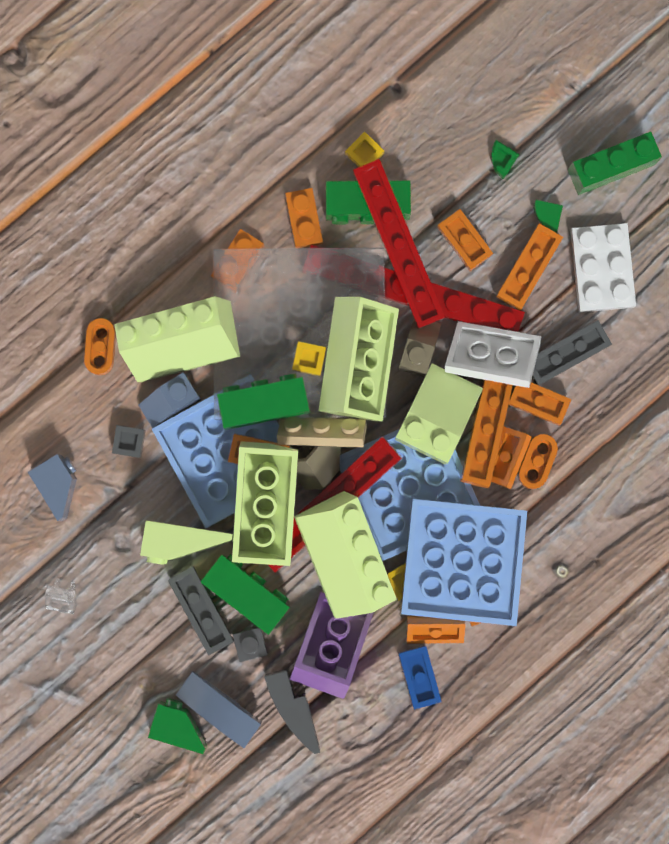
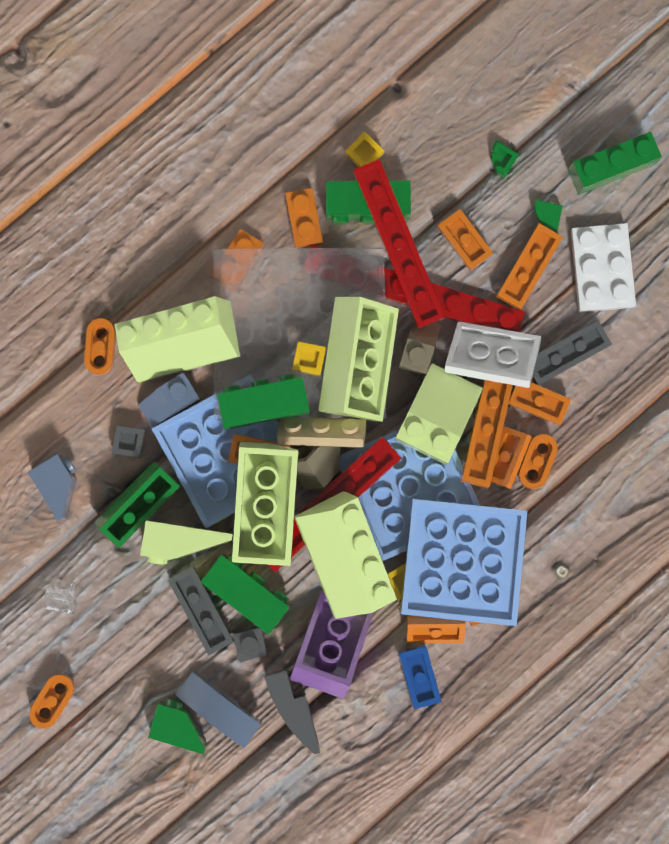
none -> orange plate [29,674,75,729]
none -> green brick [94,461,180,548]

